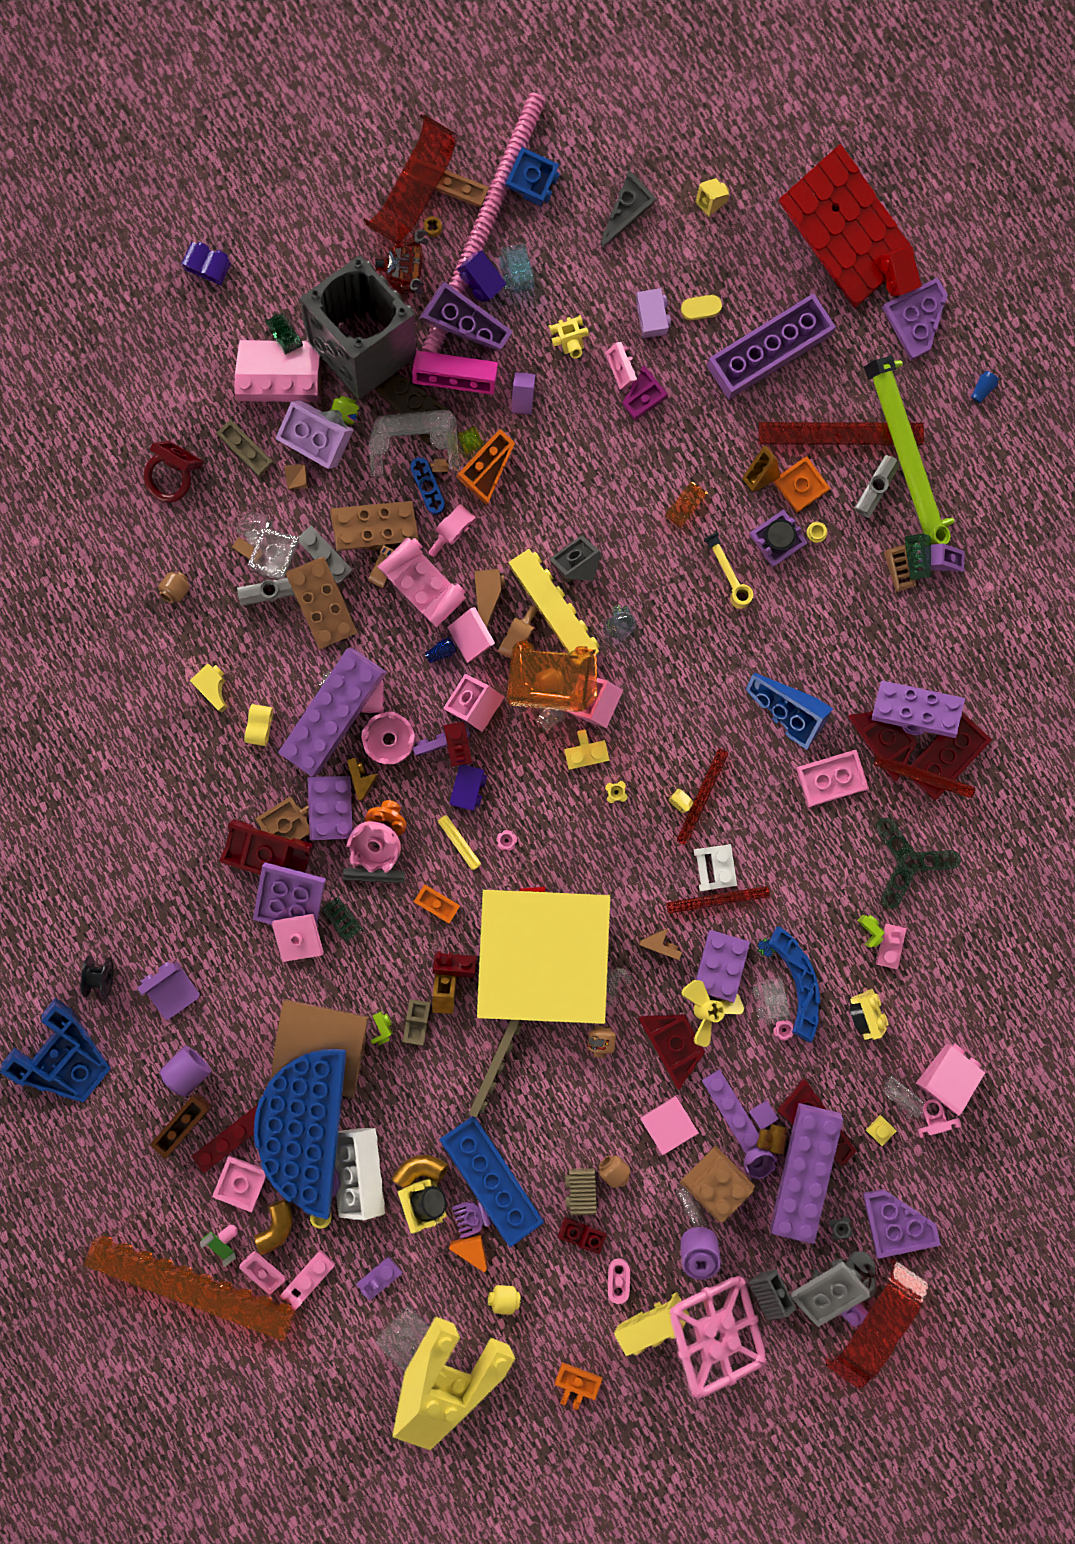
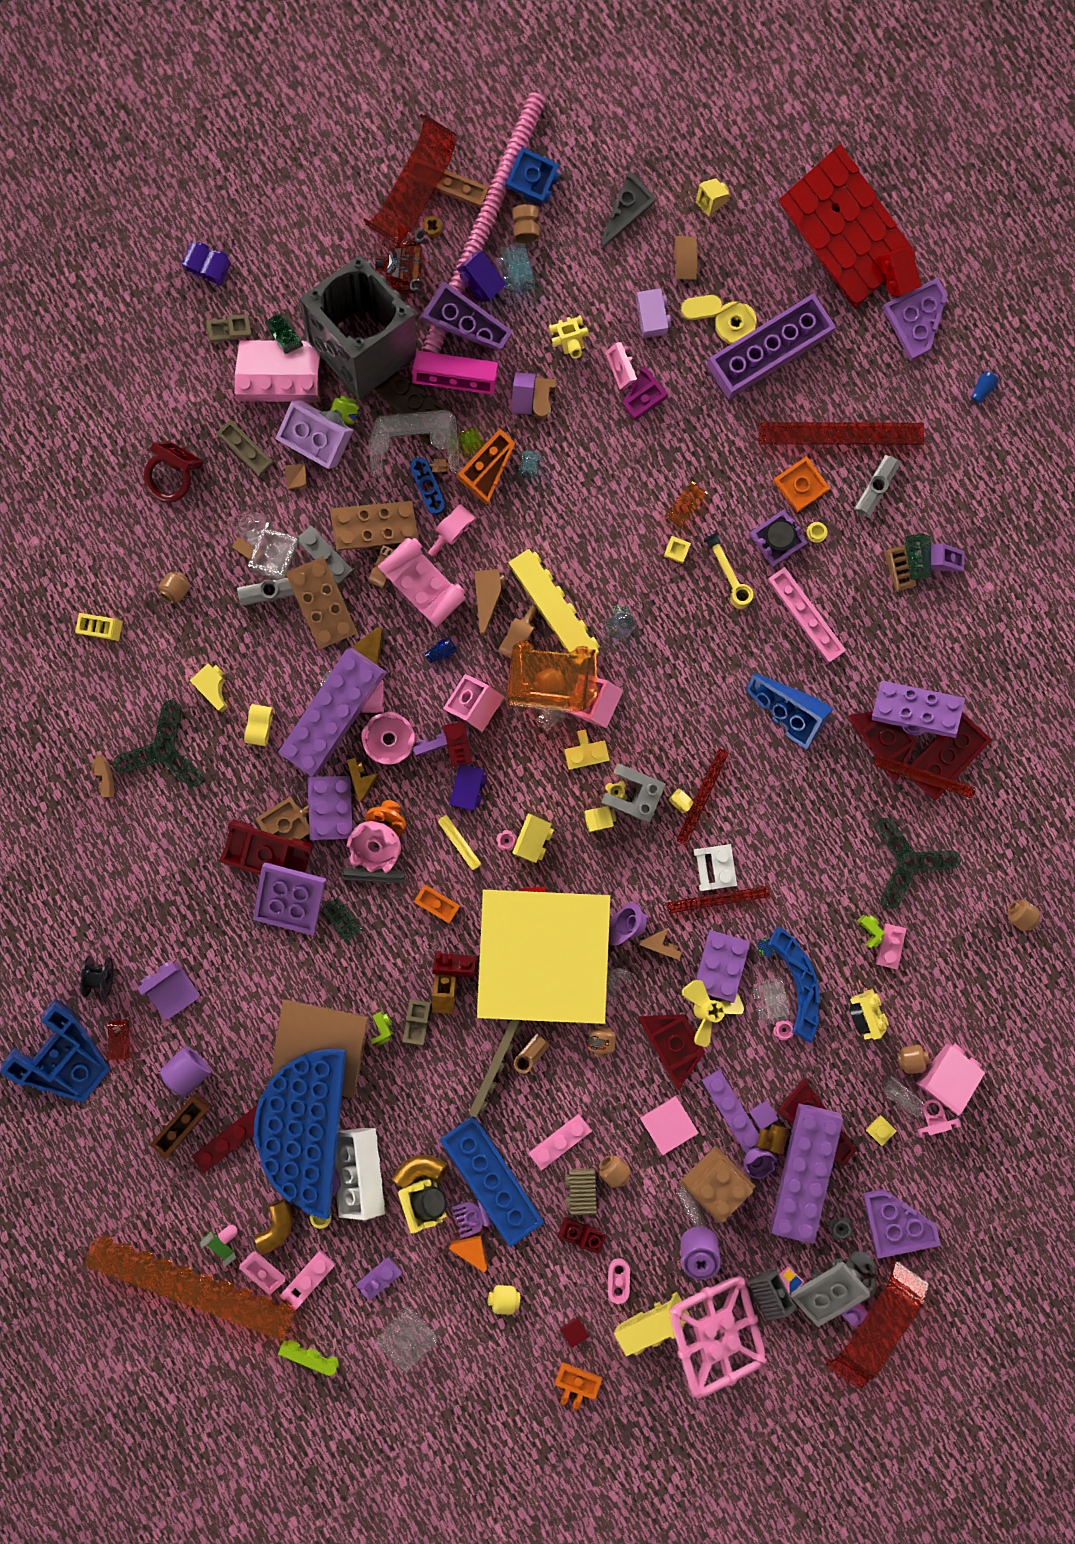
bright pink plate [212,1155,267,1213] -> none
bright pink plate [272,914,324,962] -> none
light yellow wedge [393,1317,515,1450] -> none
bright pink tile [447,607,495,663] -> none
dark grey slope [549,535,601,585] -> none
pearl gold slope [742,446,780,492] -> none
bright pink tile [796,749,869,807] -> none
lime piece [864,355,954,546] -> none
none -> light yellow slope [75,613,123,641]
none -> medium nougat slope [92,754,114,798]
none -> clear red leg [106,1019,131,1060]
none -> clear green piece [113,700,204,787]
none -> dark tan slope [206,314,251,343]
none -> lime plate [278,1340,339,1376]
none -> pearl gold slope [354,627,383,666]
none -> medium nougat wheel [512,204,540,243]
none -> light yellow slope [513,814,554,863]
none -> medium nougat piece [513,1033,550,1074]
none -> clear light blue wheel [518,450,542,477]
none -> bright pink plate [529,1113,592,1171]
none -> medium nougat leg [533,378,556,420]
none -> dark red tile [560,1317,589,1348]
none -> light yellow arch [584,806,616,833]
none -> light grey brick [601,764,666,823]
none -> medium lavender piece [608,902,649,946]
none -> light yellow plate [664,536,691,564]
none -> medium nougat slope [674,236,697,279]
none -> light yellow plate [715,302,757,345]
none -> bright pink plate [767,567,846,663]
none -> tile [779,1266,804,1297]
none -> medium nougat head [898,1045,930,1074]
none -> medium nougat head [1007,900,1040,931]

